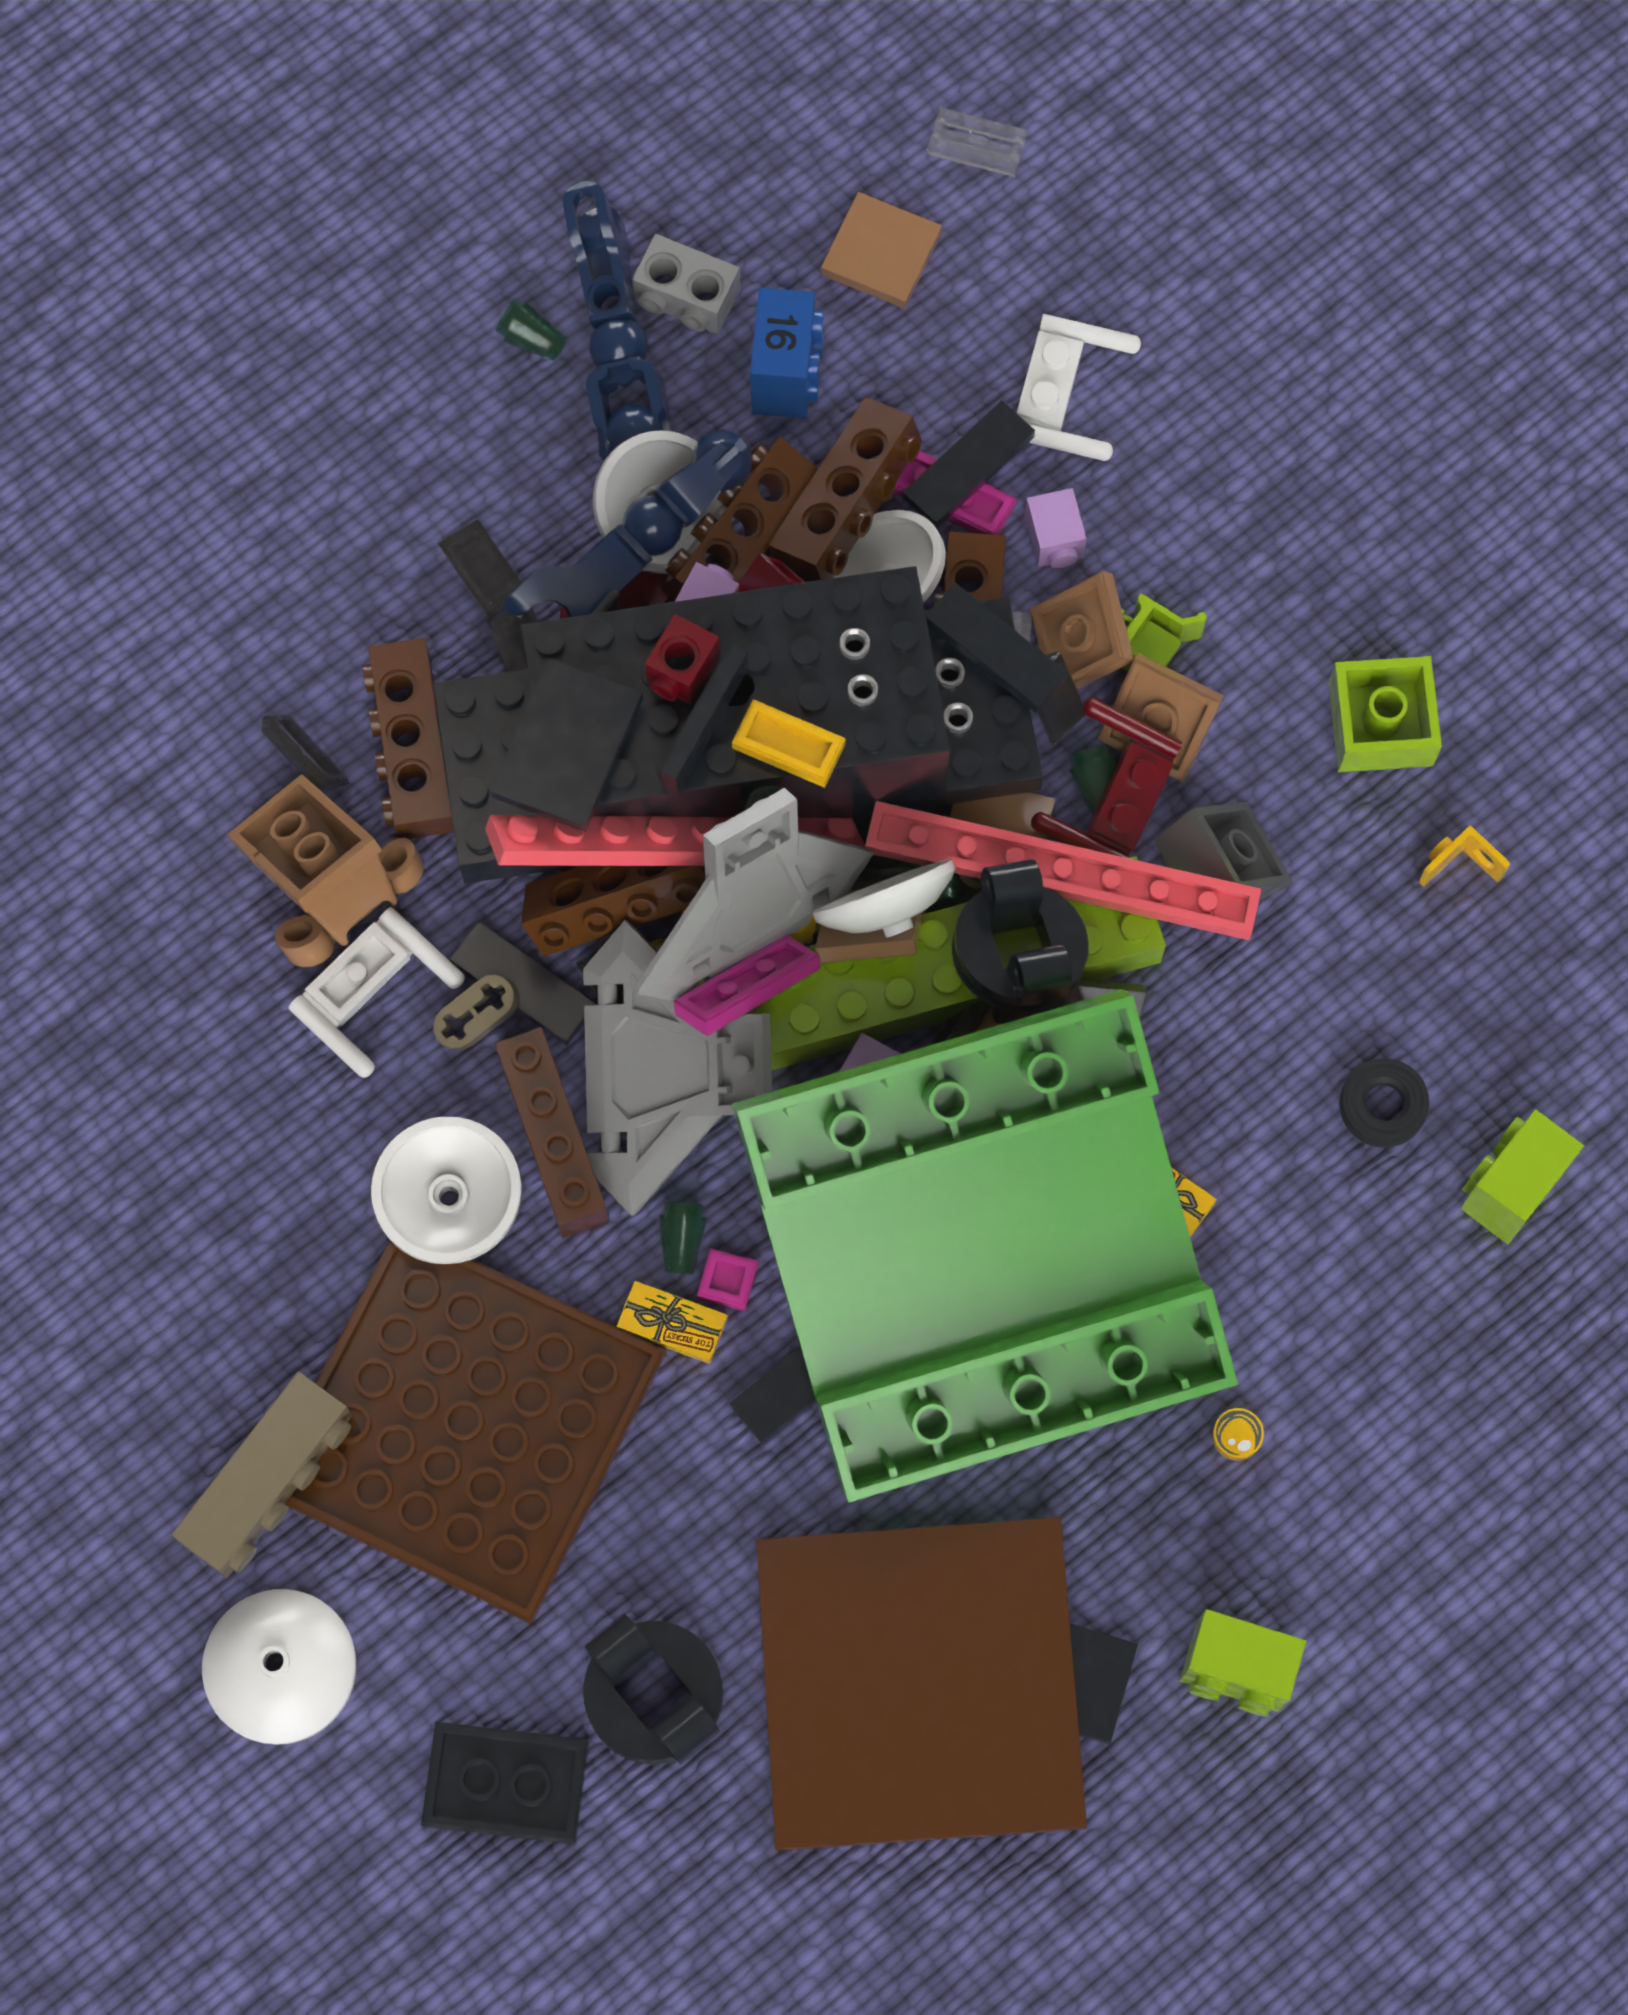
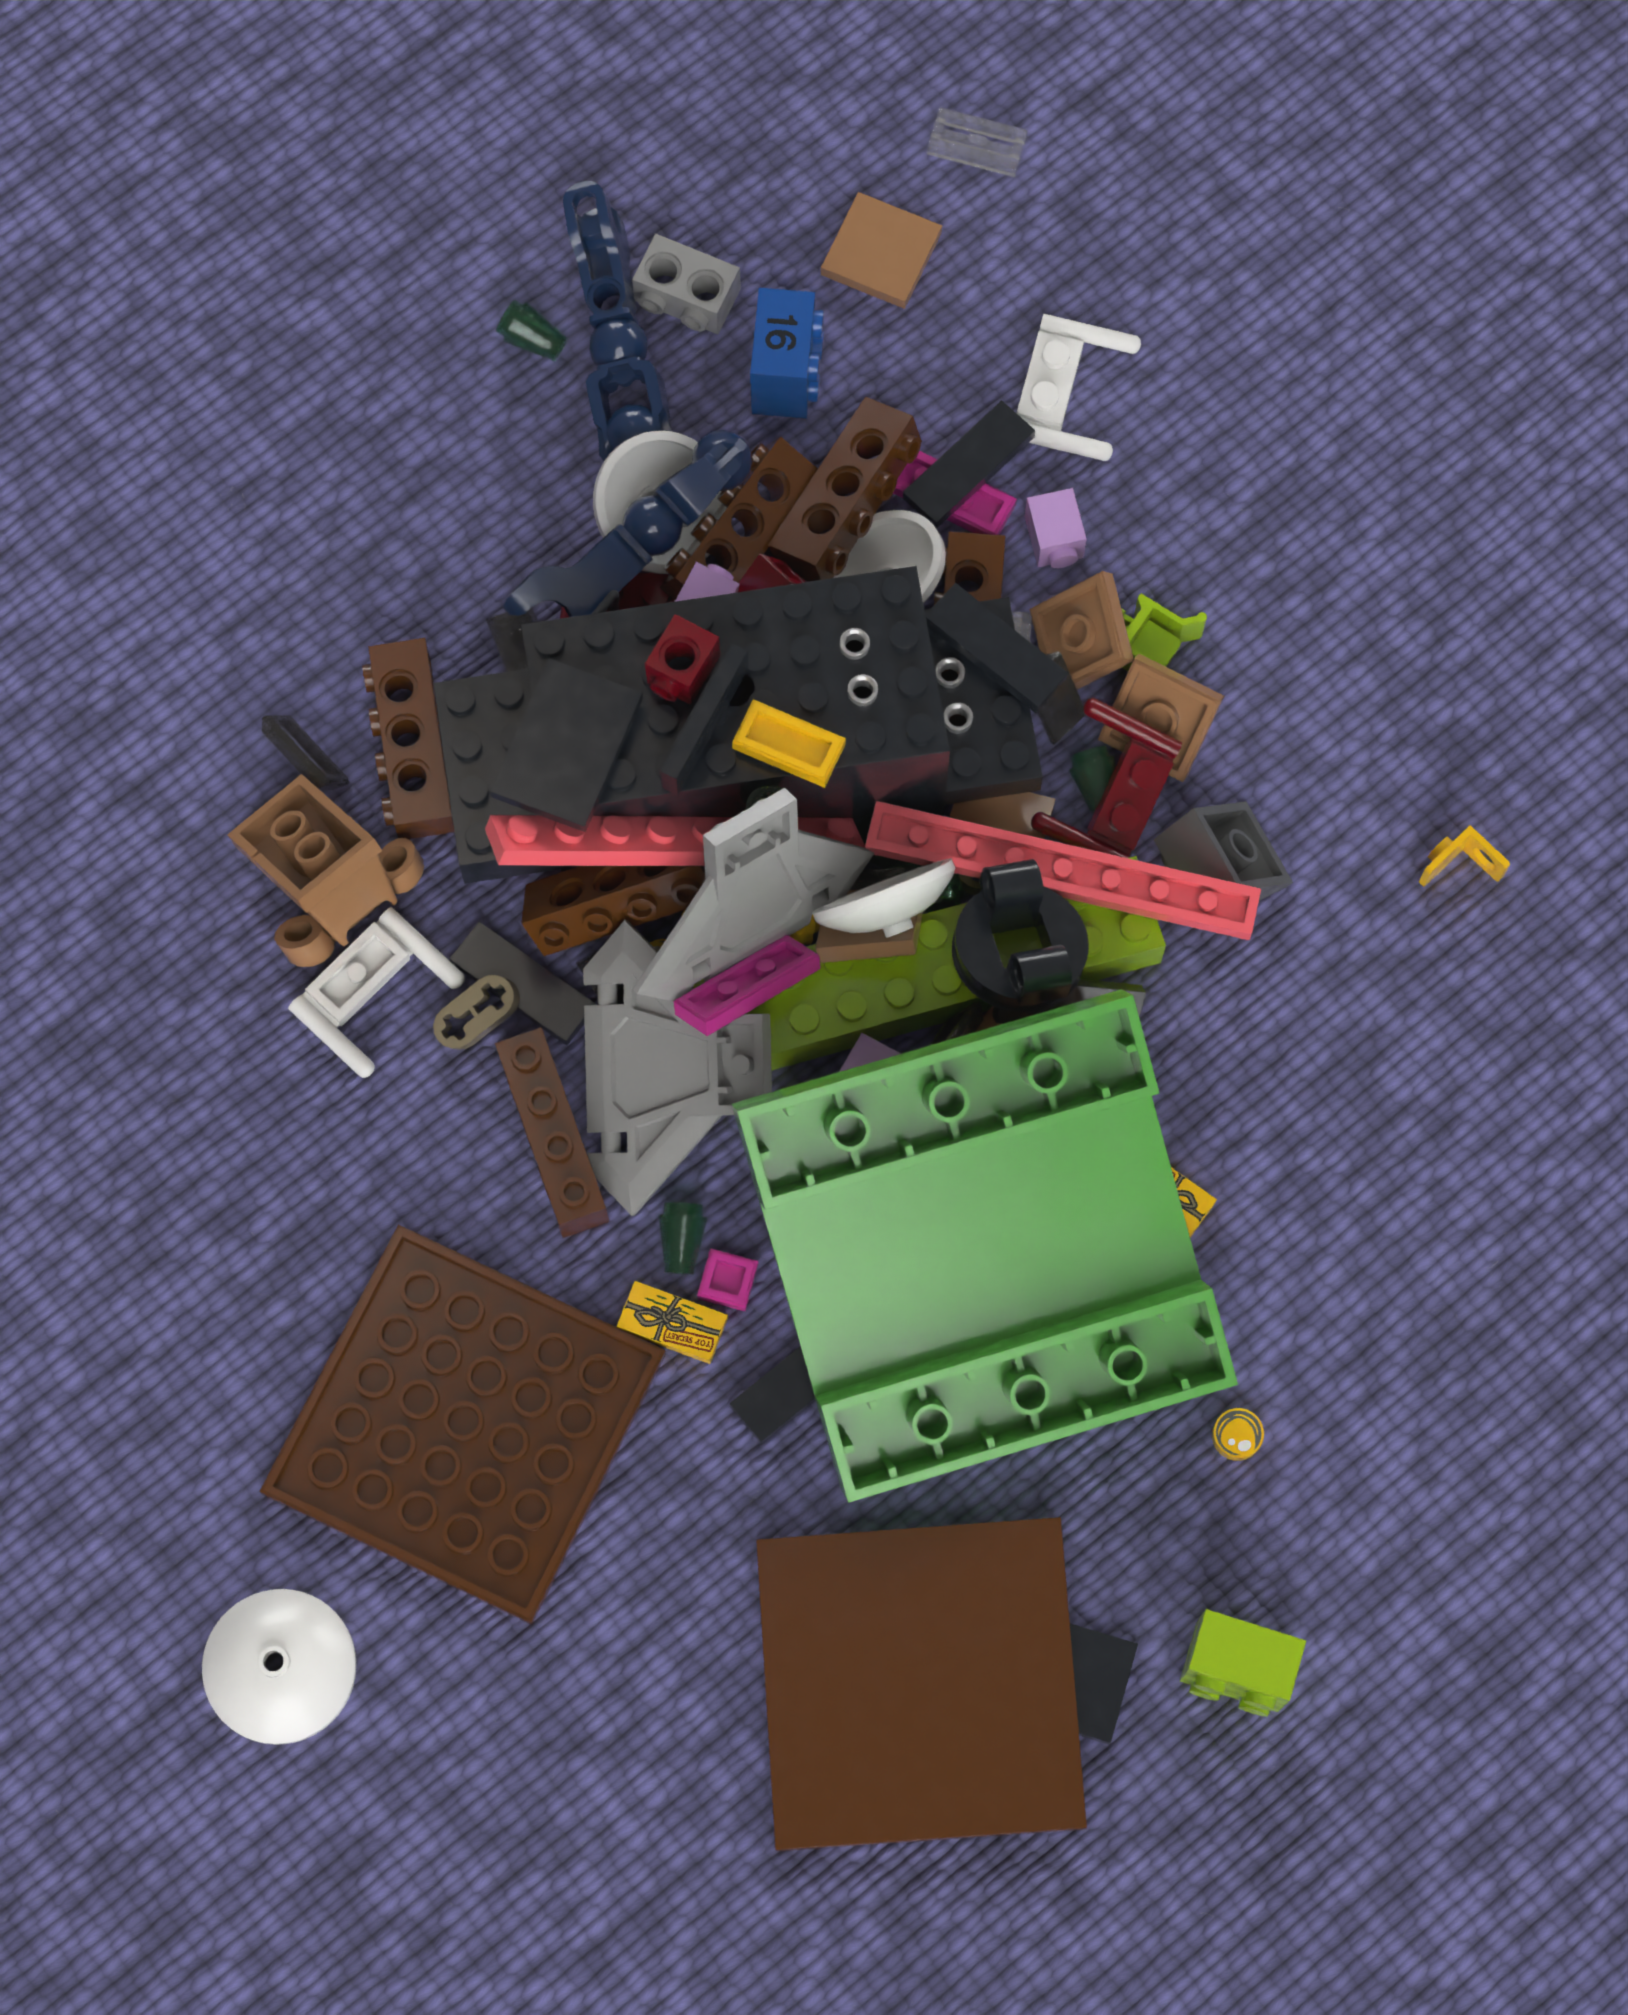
dark tan brick [171,1371,352,1578] -> none
white dish [371,1117,522,1264] -> none
black tile [421,1722,590,1845] -> none
clear smoke tile [438,519,521,618] -> none
black piece [583,1613,723,1765] -> none
lime brick [1328,656,1442,773] -> none
black tyre [1339,1058,1429,1148] -> none
lime brick [1460,1109,1585,1245] -> none

